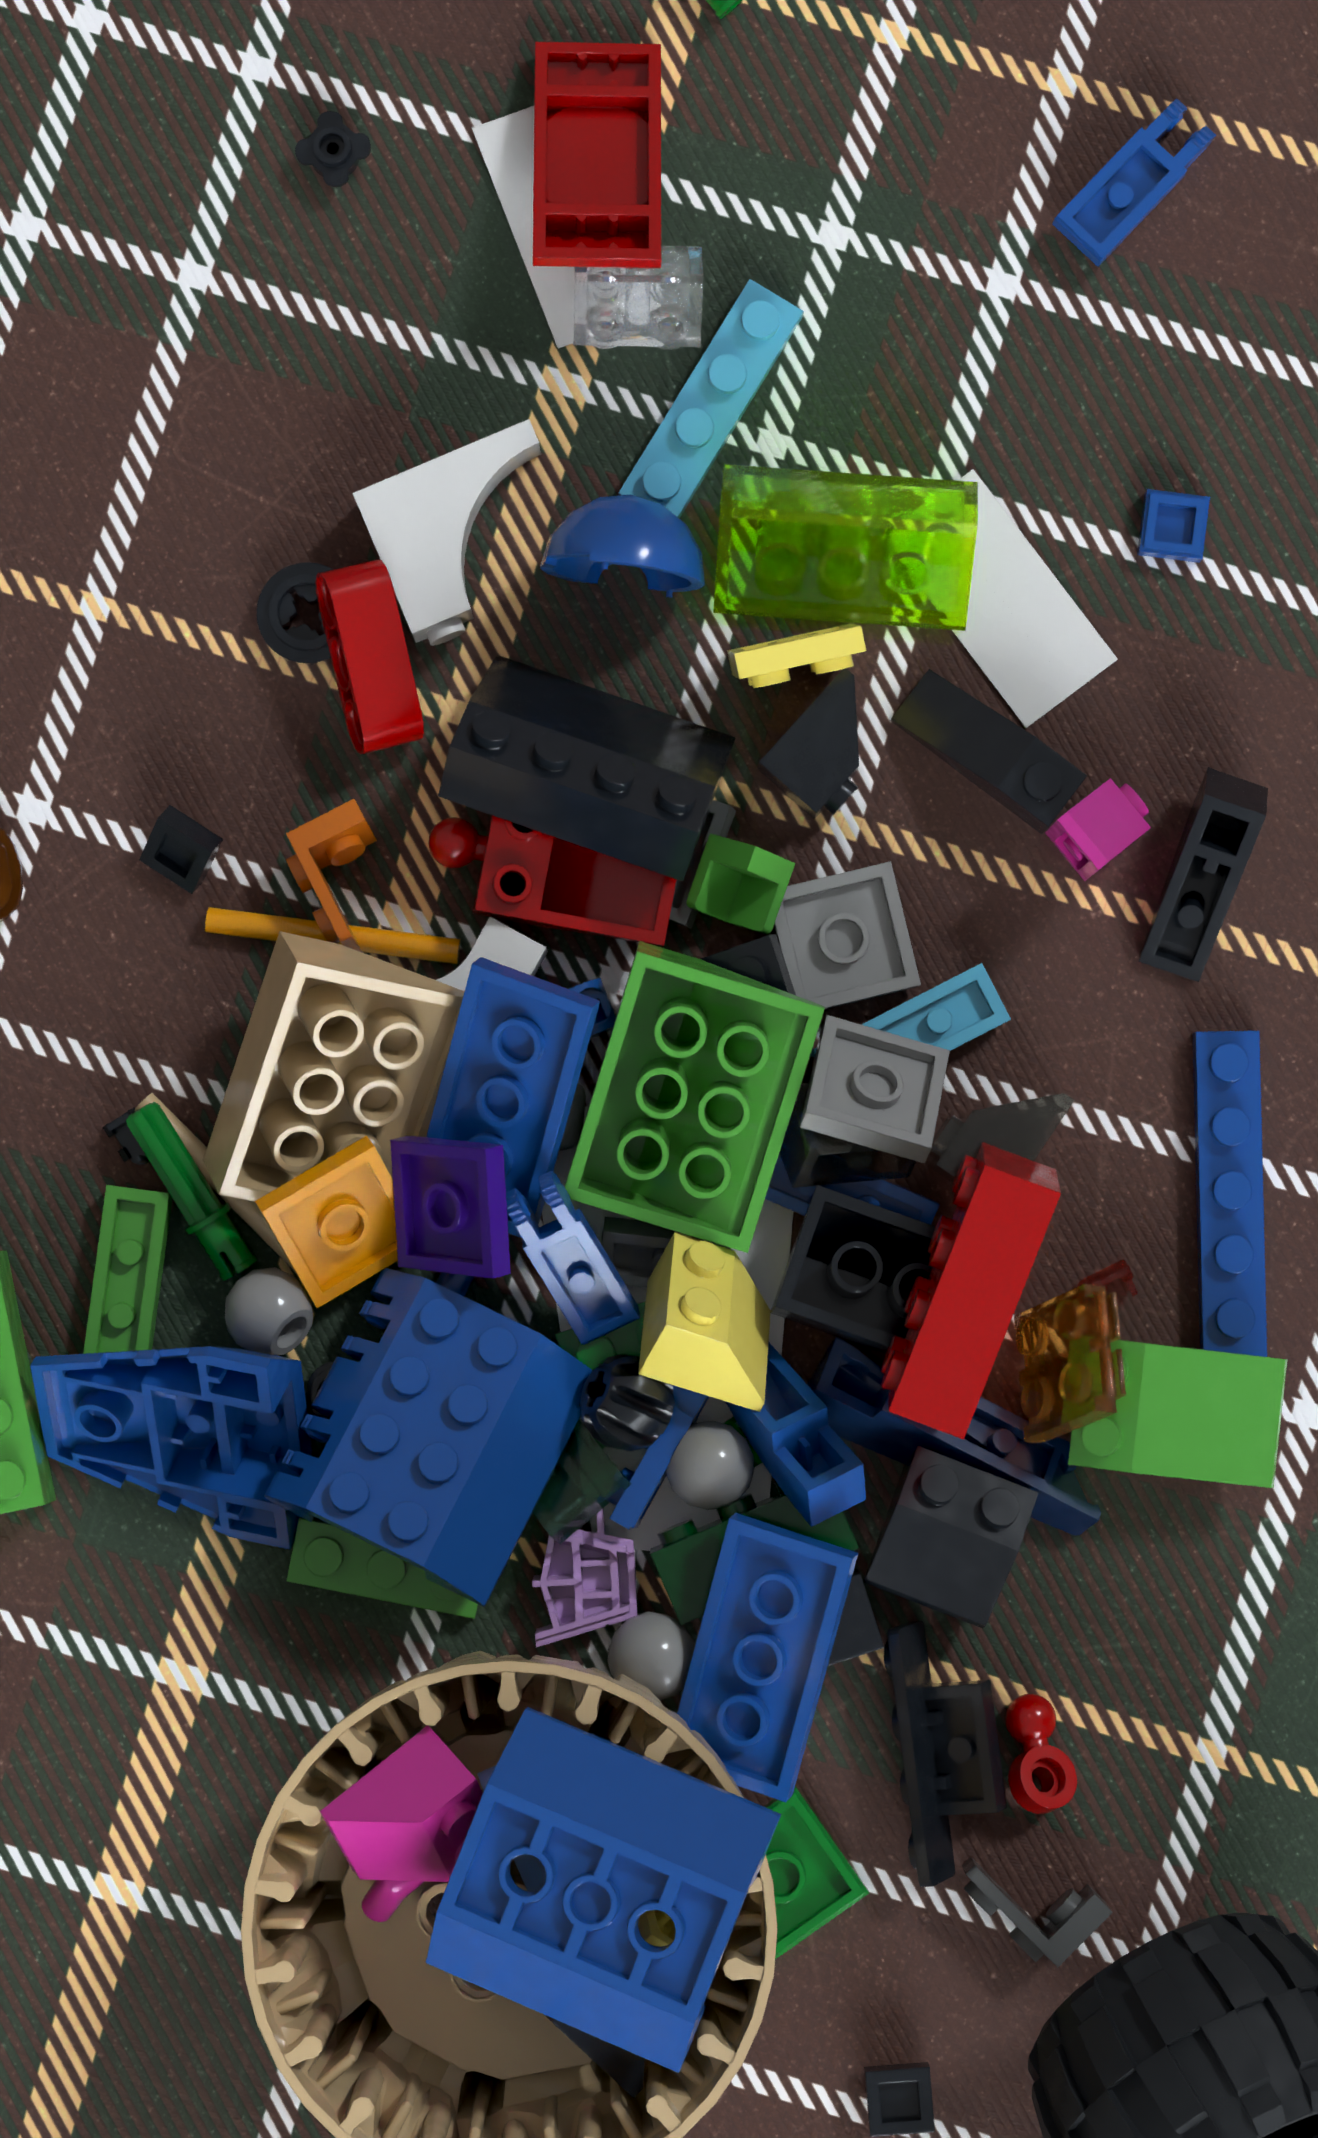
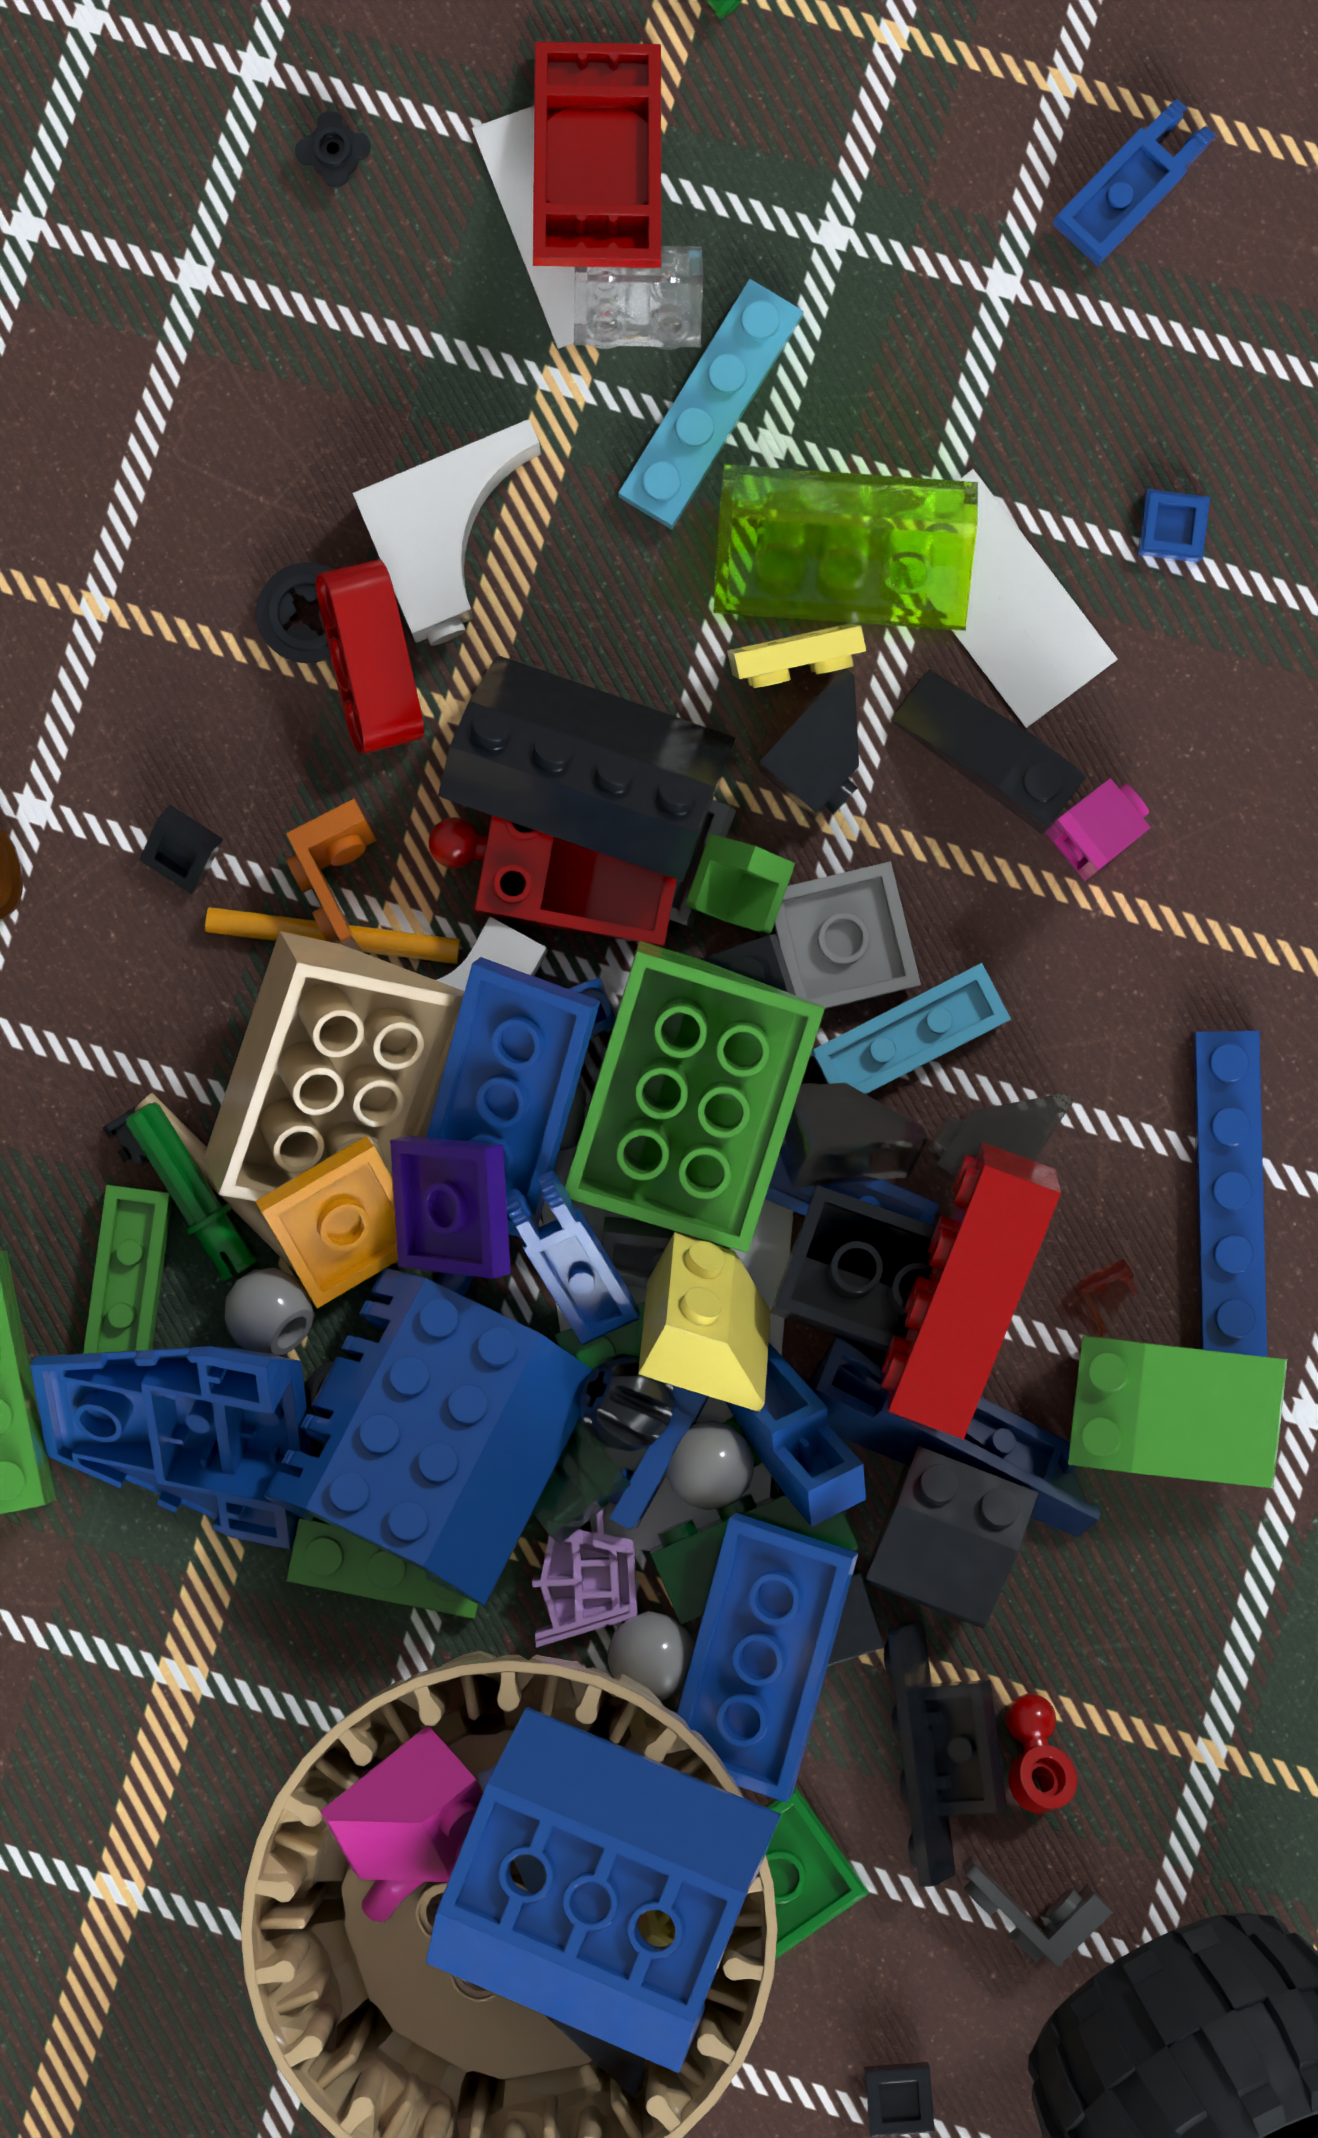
blue cylinder [540,494,705,598] -> none
light grey plate [800,1015,950,1163] -> none
clear orange plate [1014,1284,1126,1443] -> none
black slope [1139,767,1268,982] -> none

